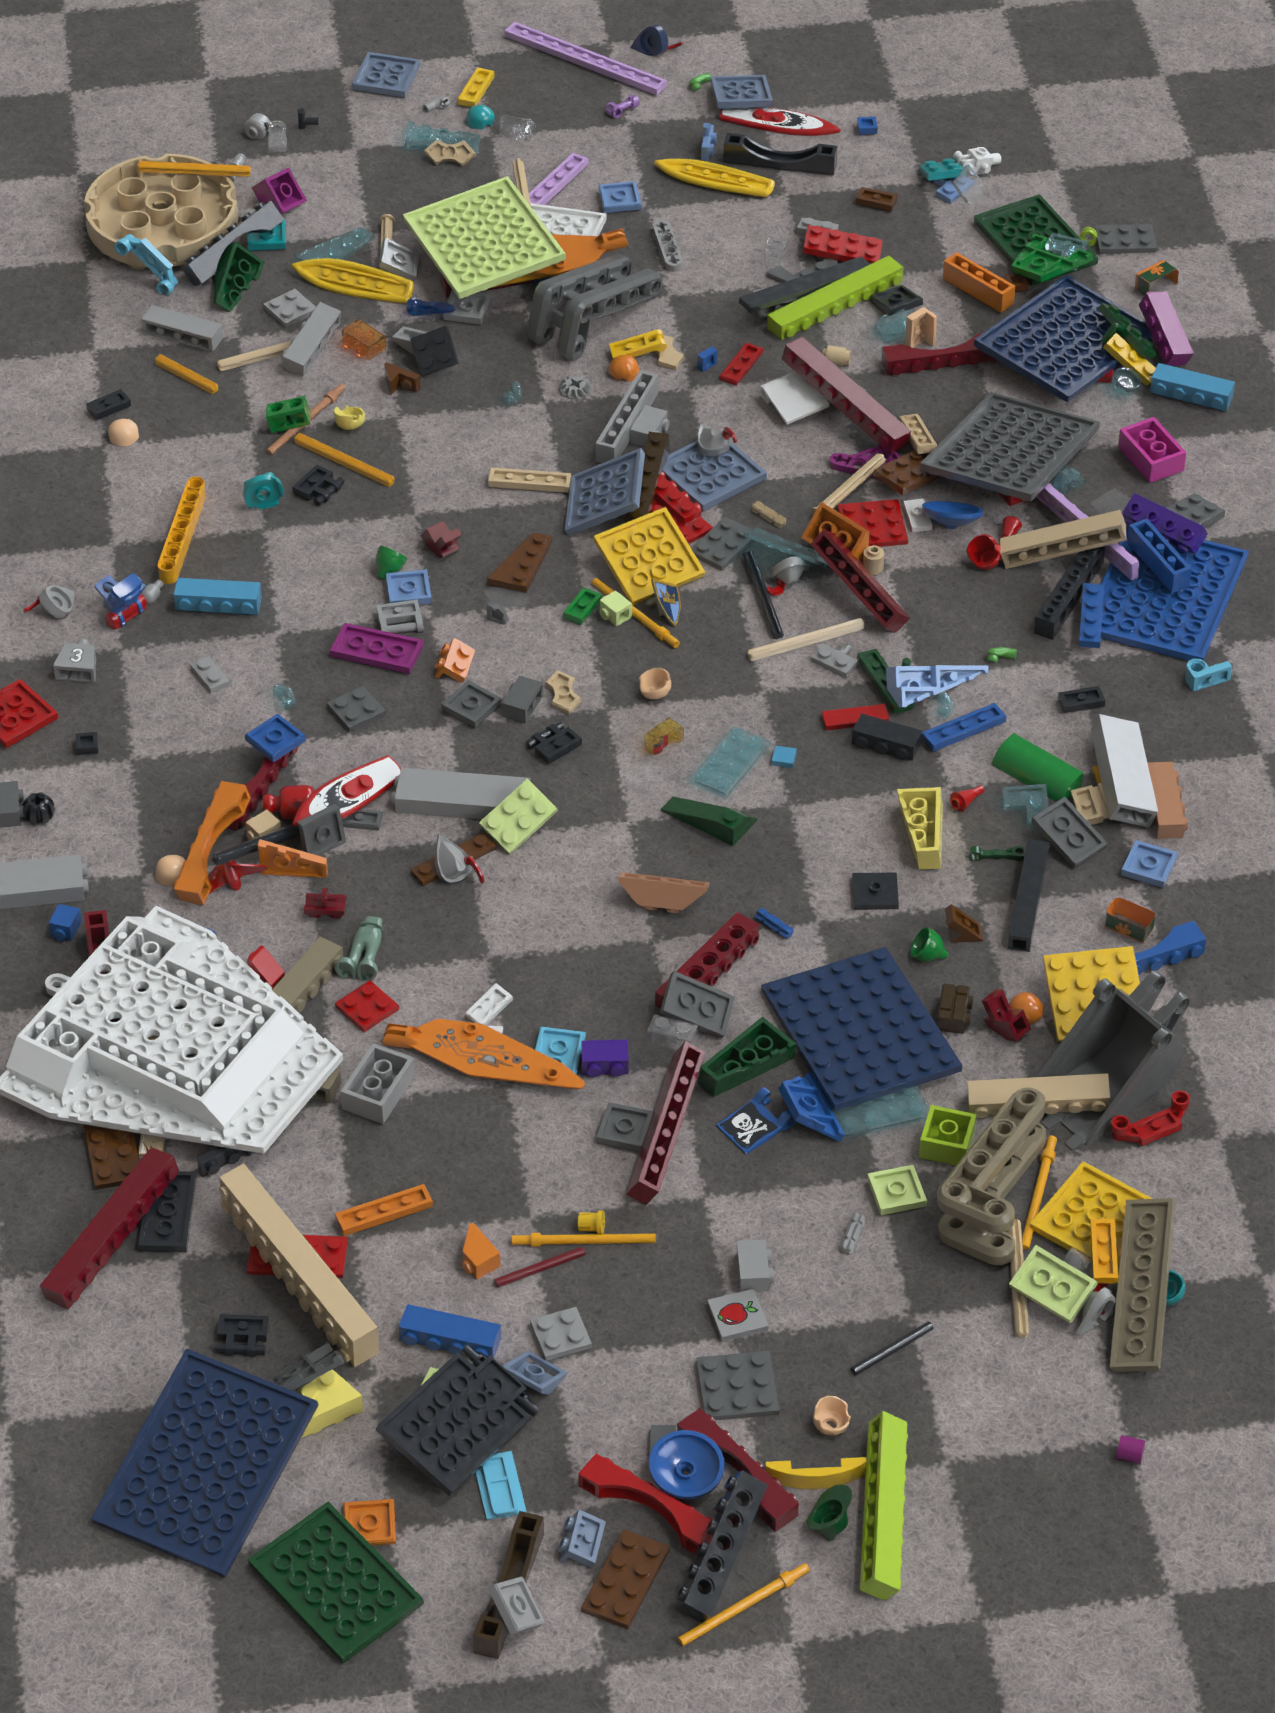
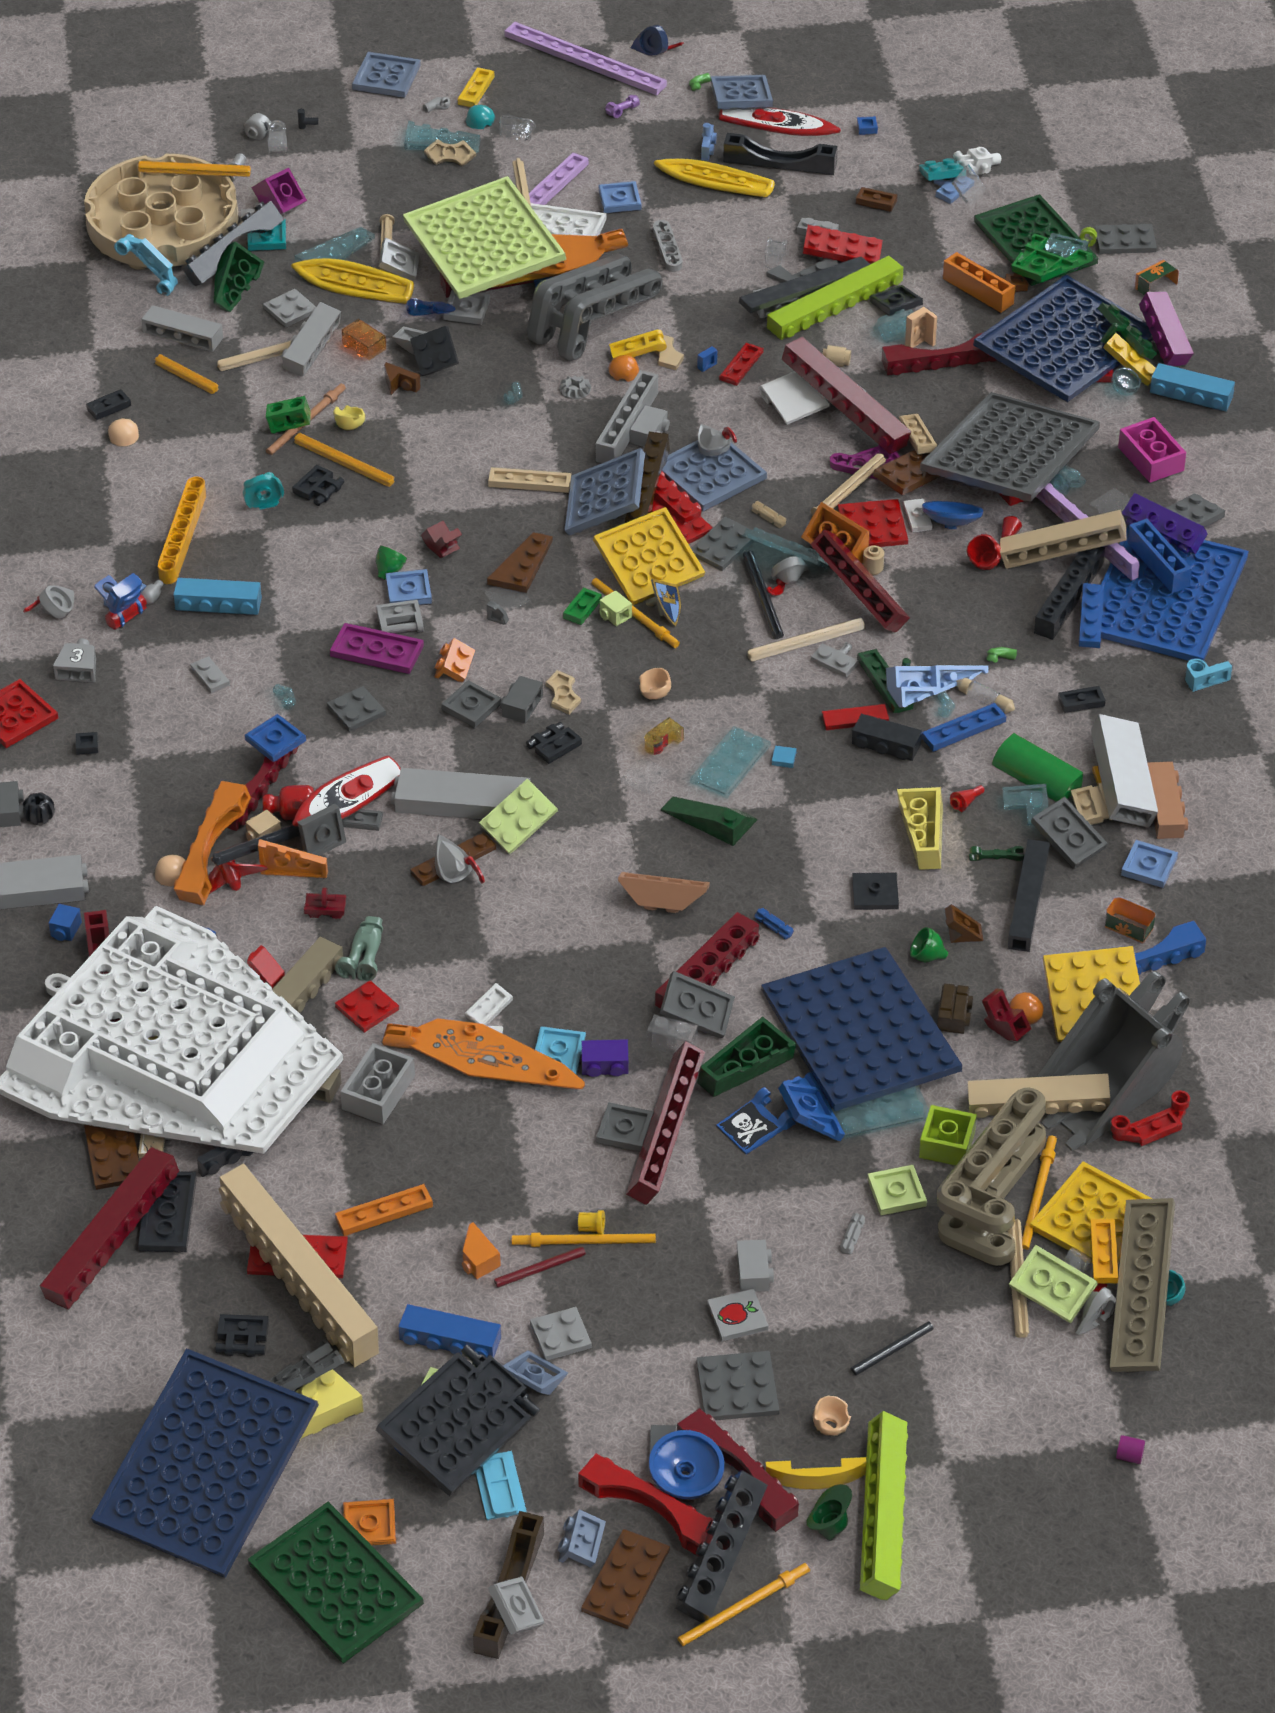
none -> piece [956,678,1015,713]

